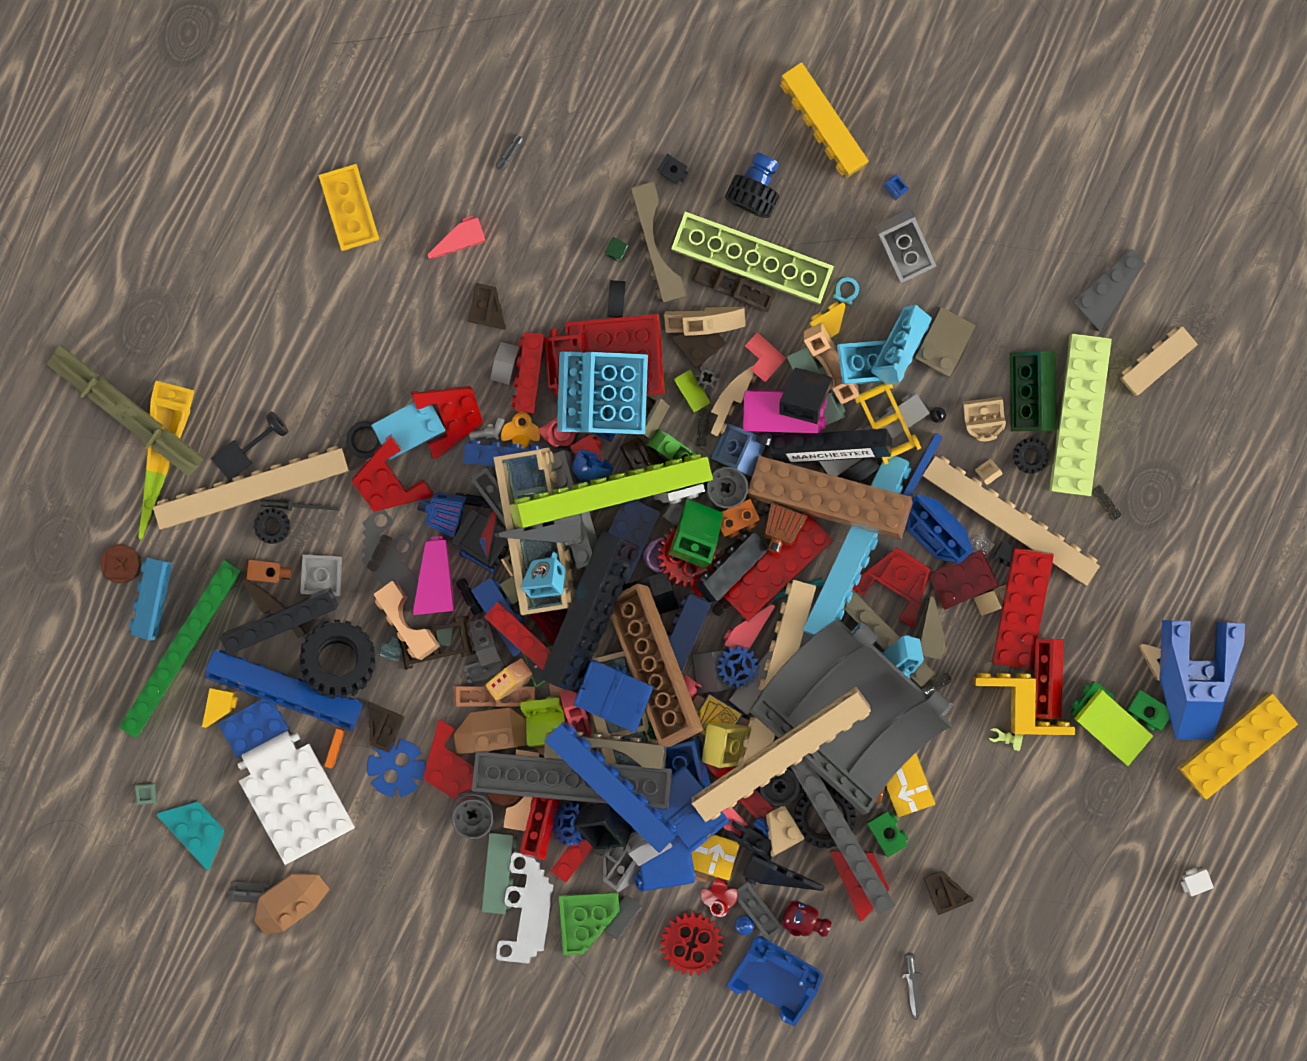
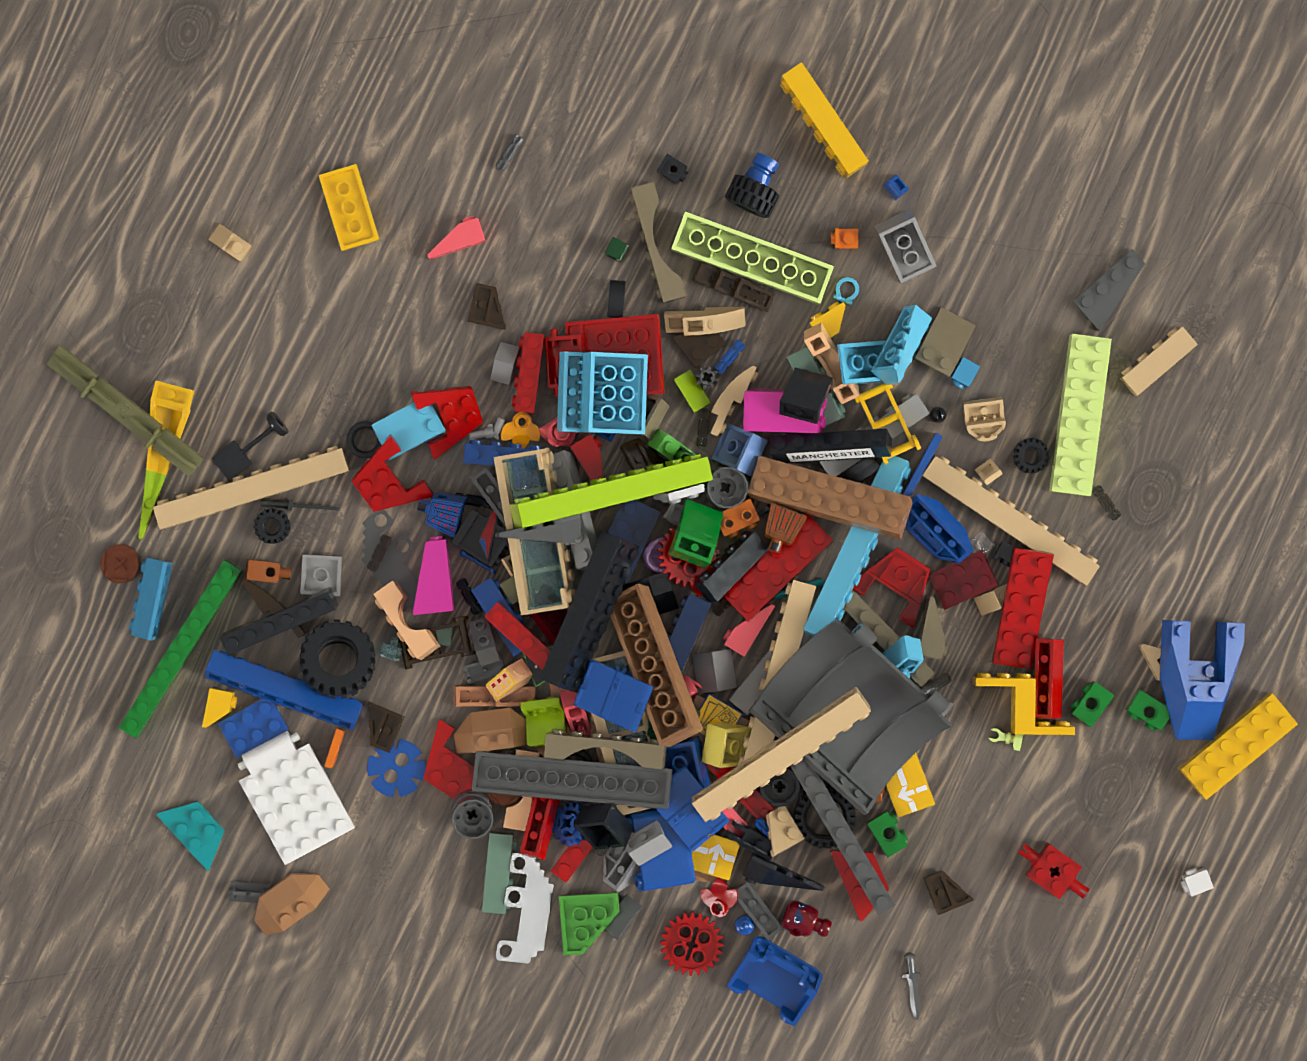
sand green tile [135,783,157,805] -> none
medium azure torso [520,551,565,598] -> none
blue brick [545,722,679,853] -> none
blue cylinder [573,450,614,485] -> none
blue gear [716,645,760,689] -> none
coral tile [745,332,786,382] -> none
black hinge [756,432,773,446] -> none
dark green slope [1010,351,1057,432] -> none
lime tile [1074,688,1153,766] -> none
none -> tan slope [208,223,252,262]
none -> blue axle [714,339,746,374]
none -> orange bracket [830,228,858,249]
none -> dark azure brick [950,357,980,389]
none -> red brick [1018,842,1090,899]

